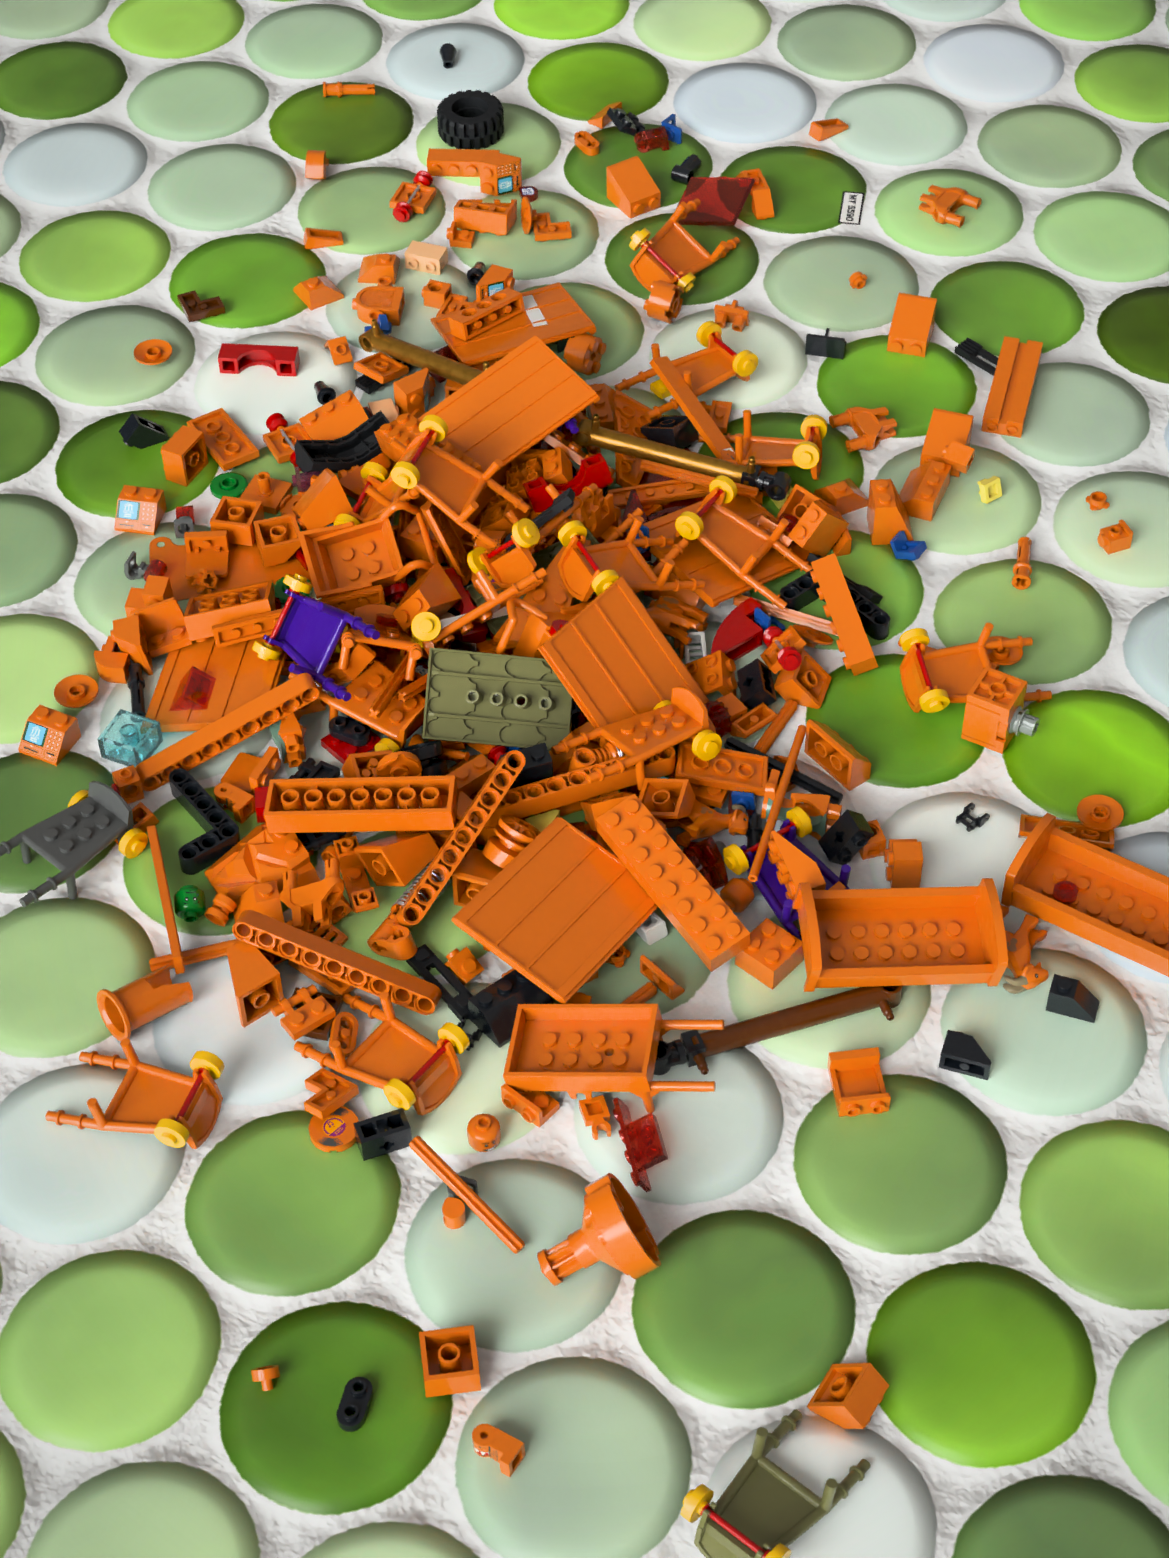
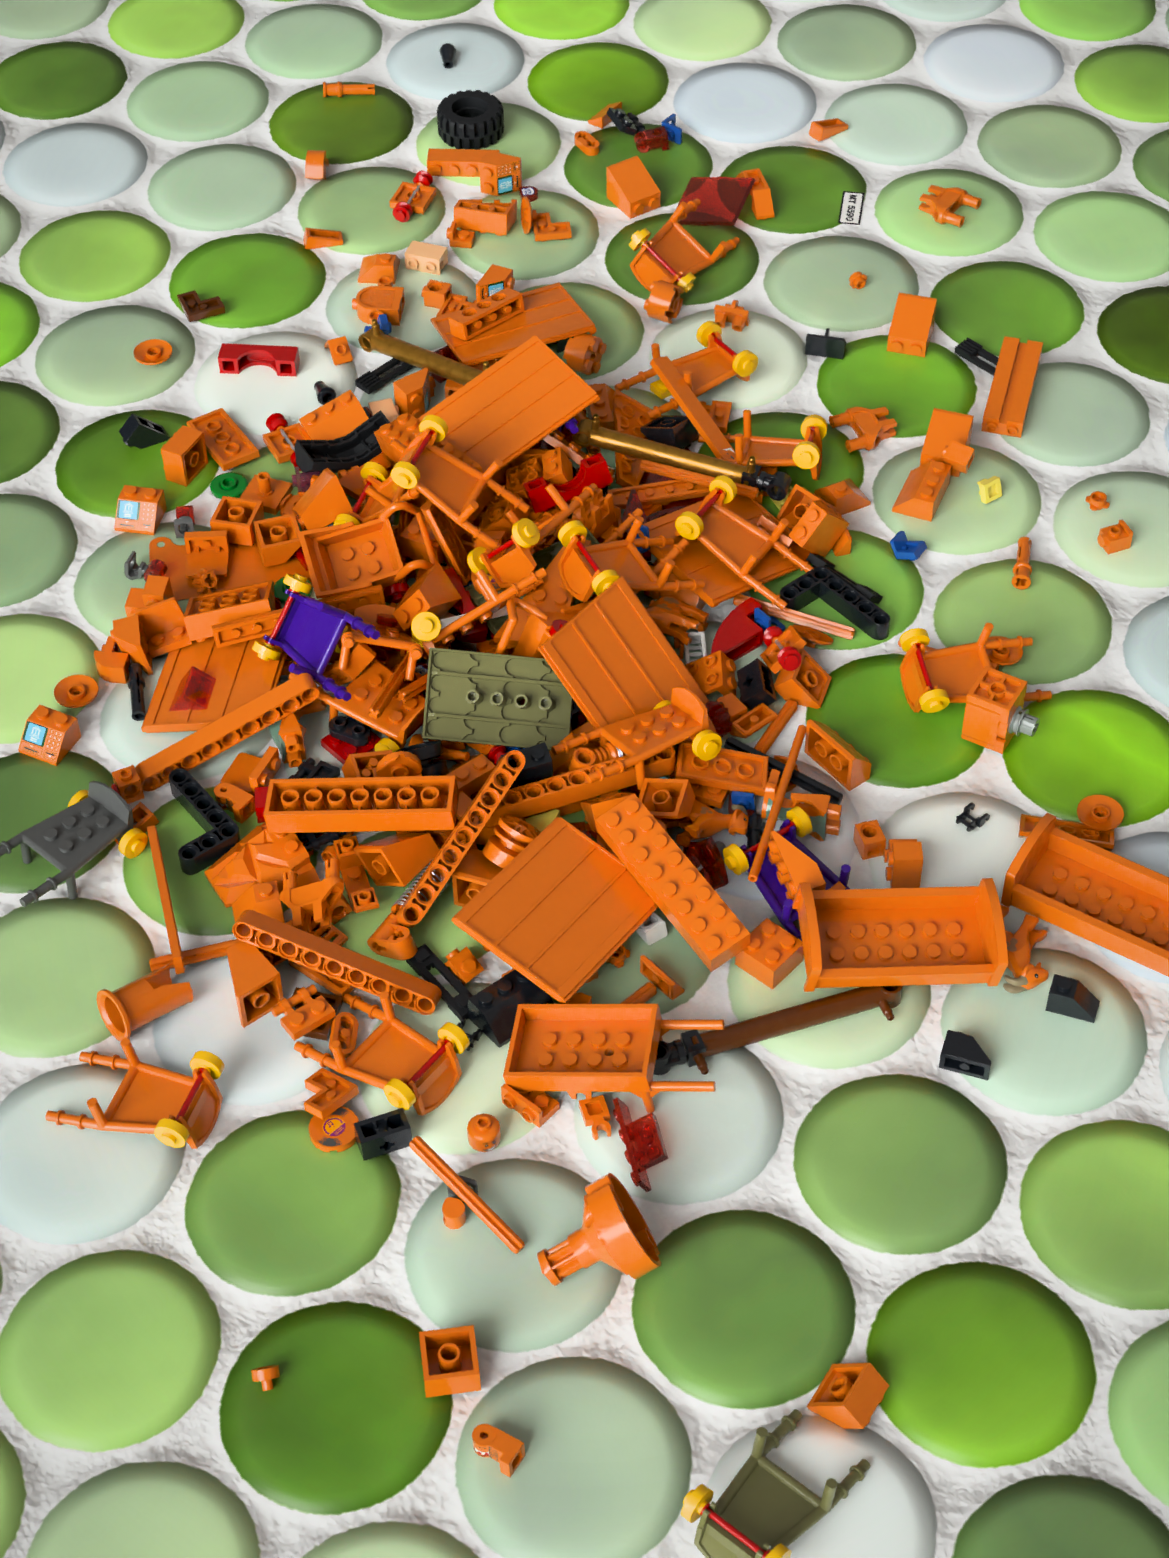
clear light blue brick [97,709,163,767] -> none
green head [174,885,206,922] -> none
orange wheel [205,894,237,927] -> none
orange slope [293,276,344,310] -> none
black plate [337,1377,373,1432] -> none
orange plate [354,352,409,384] -> none
black cone [467,262,486,285] -> none
black container [504,488,576,552] -> none
white sticker [523,295,547,327] -> none
black piece [671,154,701,185] -> none
orange head [719,878,755,913] -> none
clear red tile [777,513,798,532] -> none
orange brick [810,553,878,676] -> none
black brick [818,809,874,865] -> none
orange panel [827,1047,891,1117] -> none
orange slope [867,479,914,545] -> none
clear red tile [1053,881,1078,905] -> none

